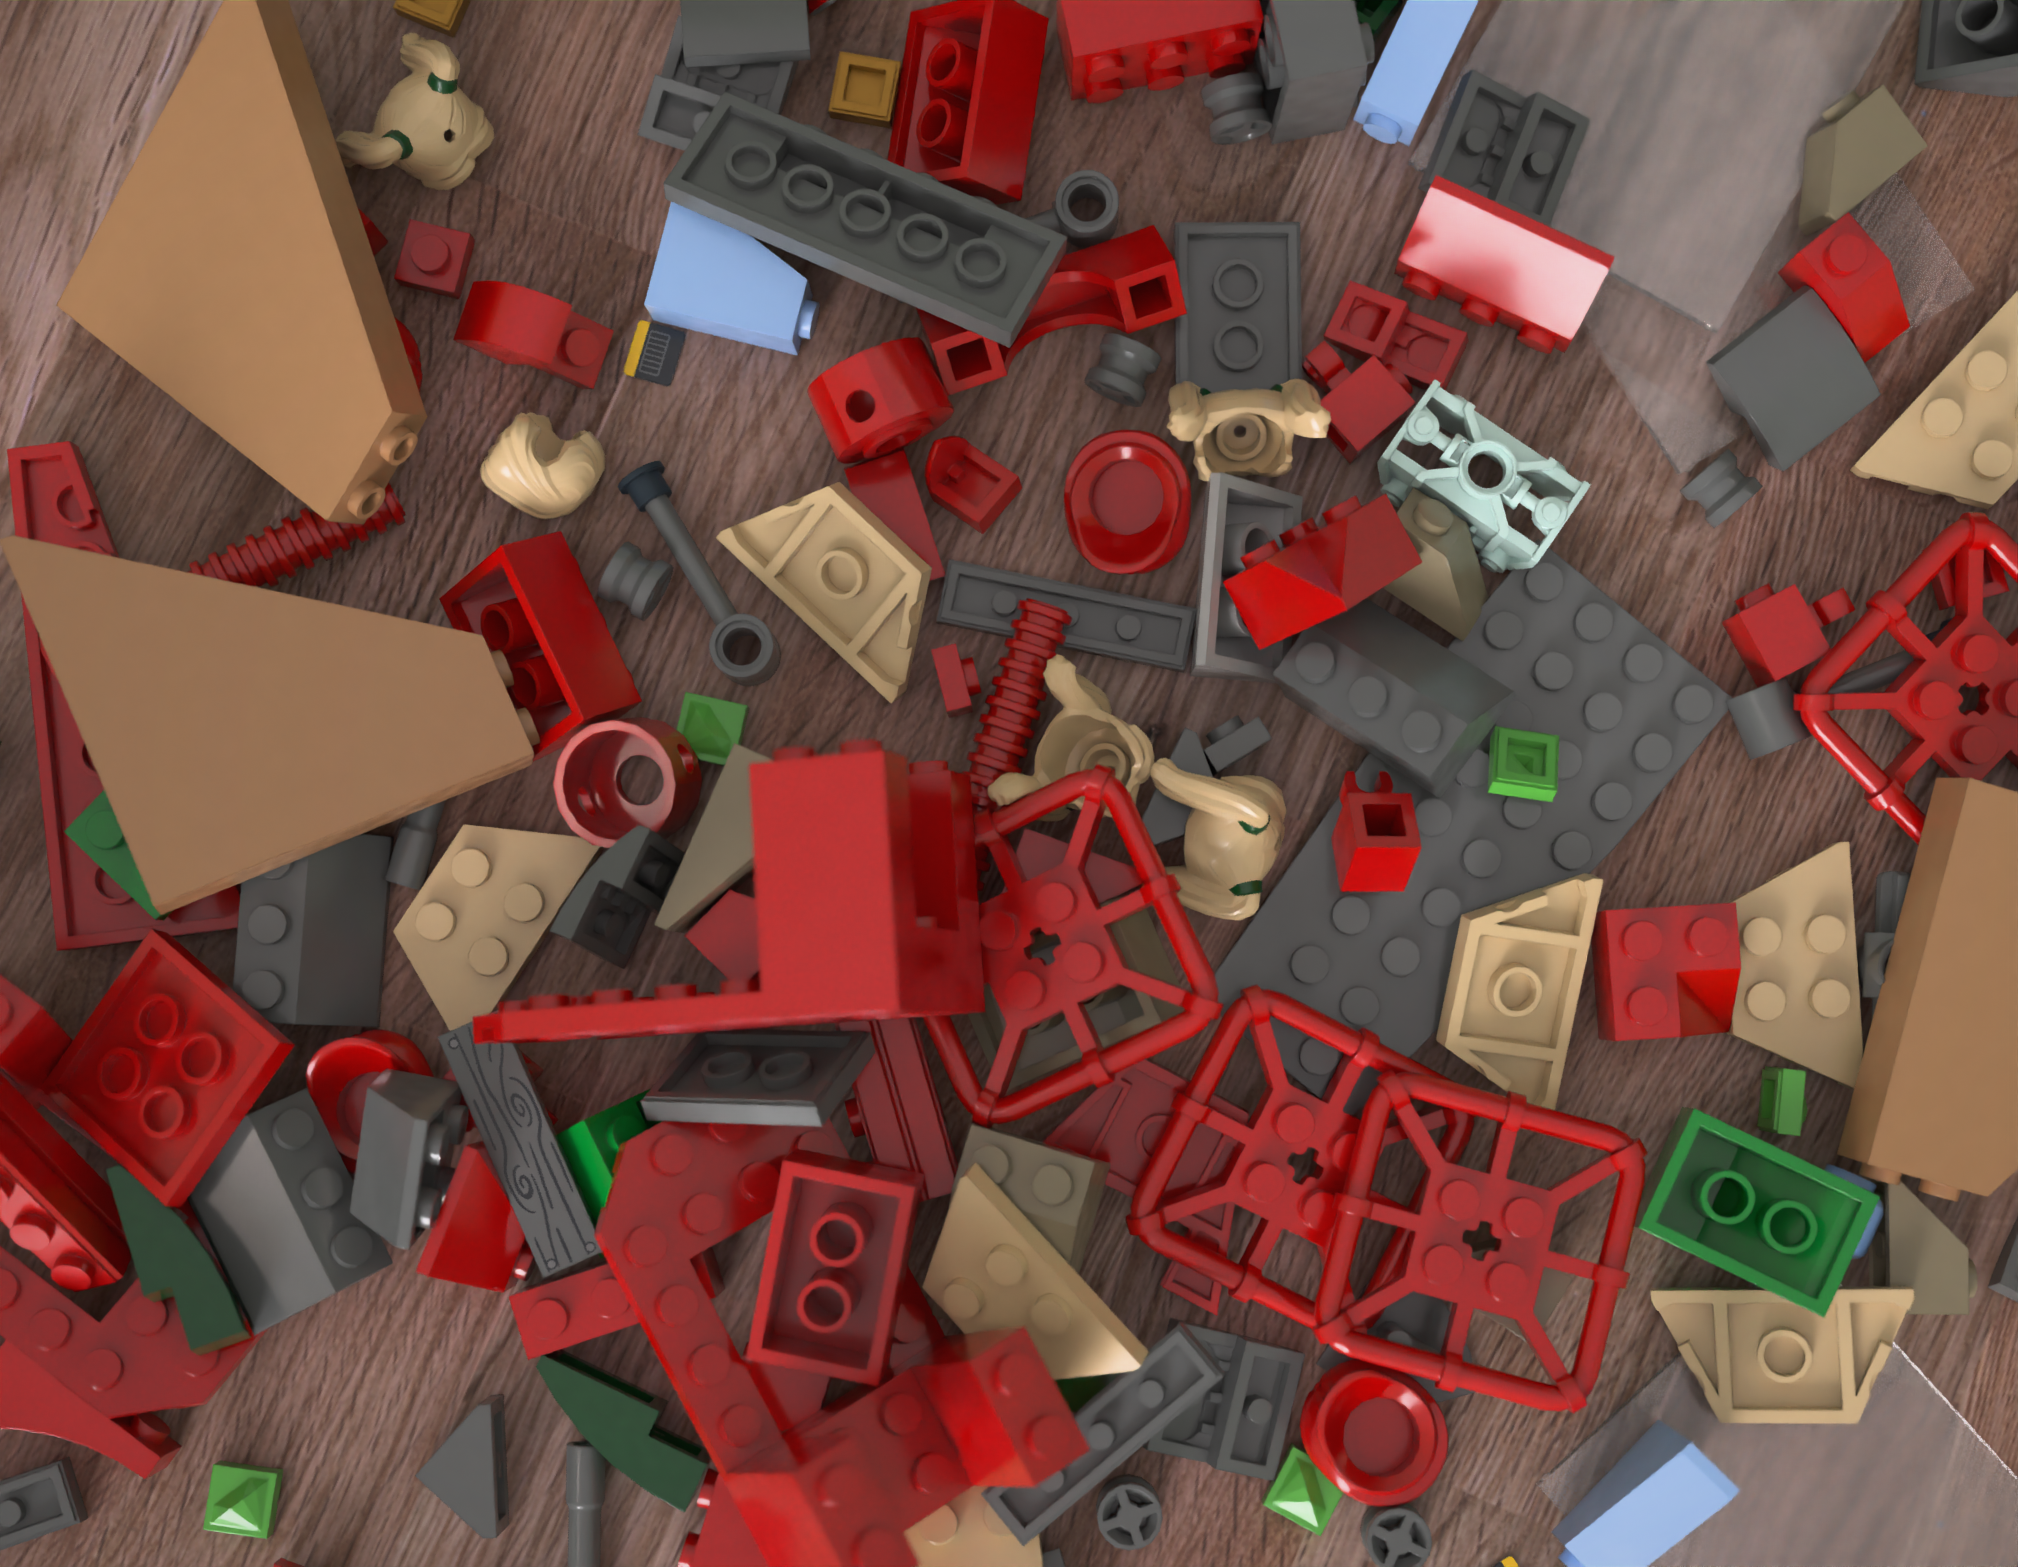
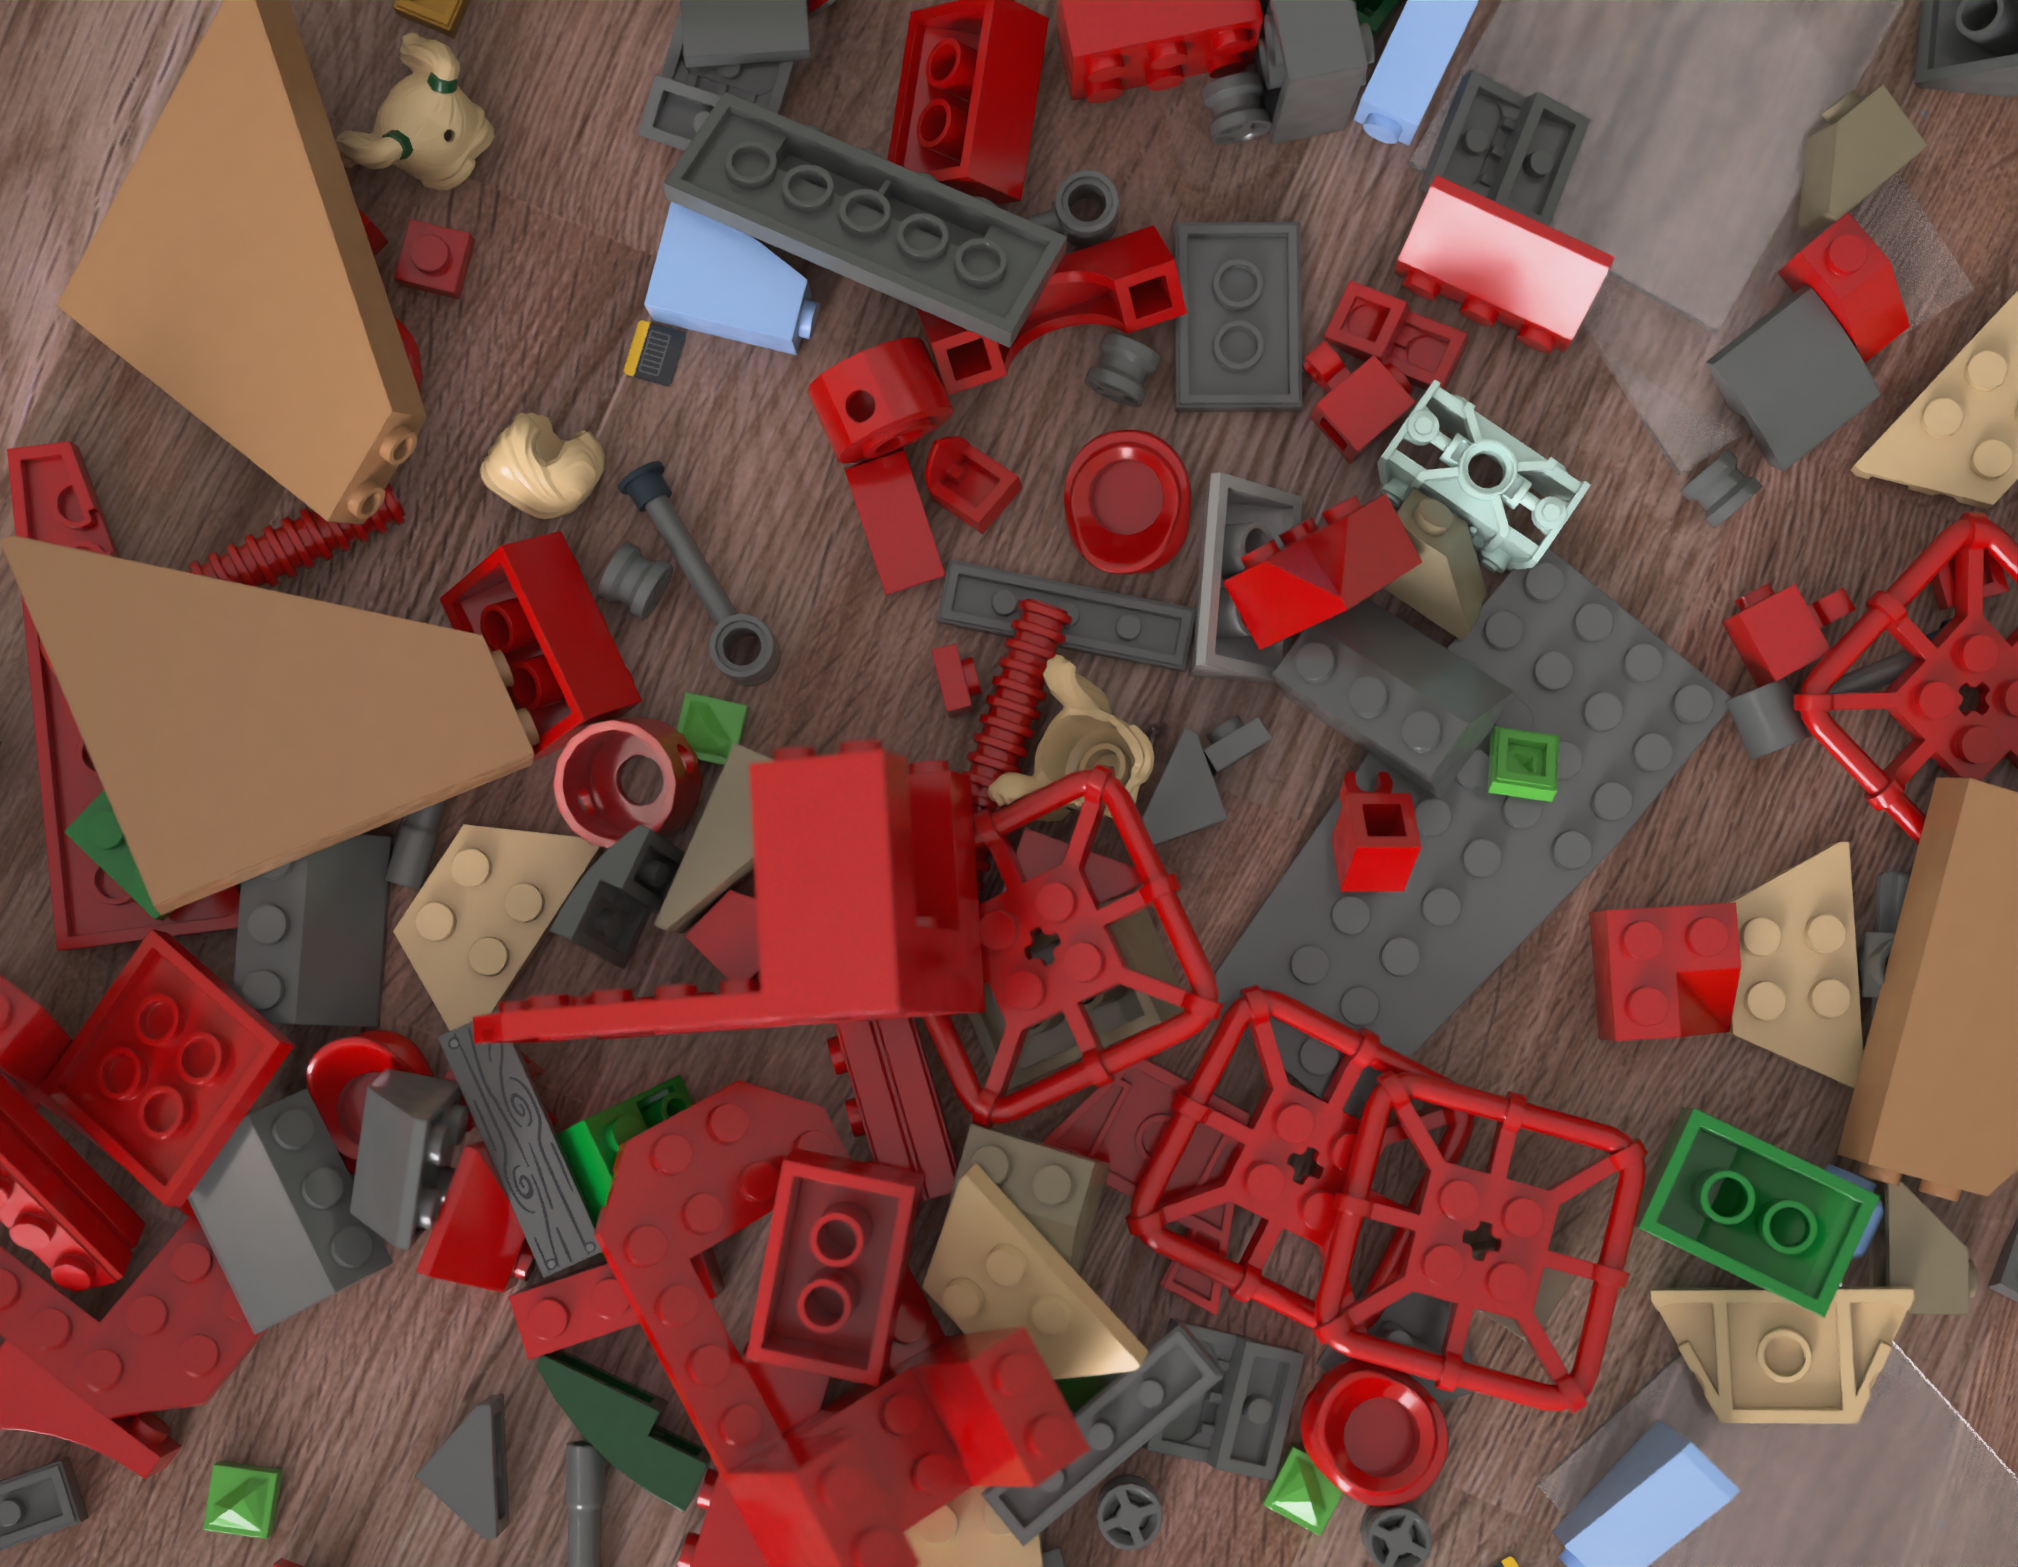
dark green slope [106,1165,251,1356] -> none
red brick [453,281,614,389] -> none
dark grey tile [641,1029,876,1126] -> none
tan wing [716,482,932,703] -> none
pearl gold tile [828,51,902,129] -> none
tan hair [1141,758,1287,920] -> none
tan hair [1167,379,1331,481] -> none
tan wing [1436,873,1603,1110] -> none
bright green tile [1757,1066,1808,1136] -> none

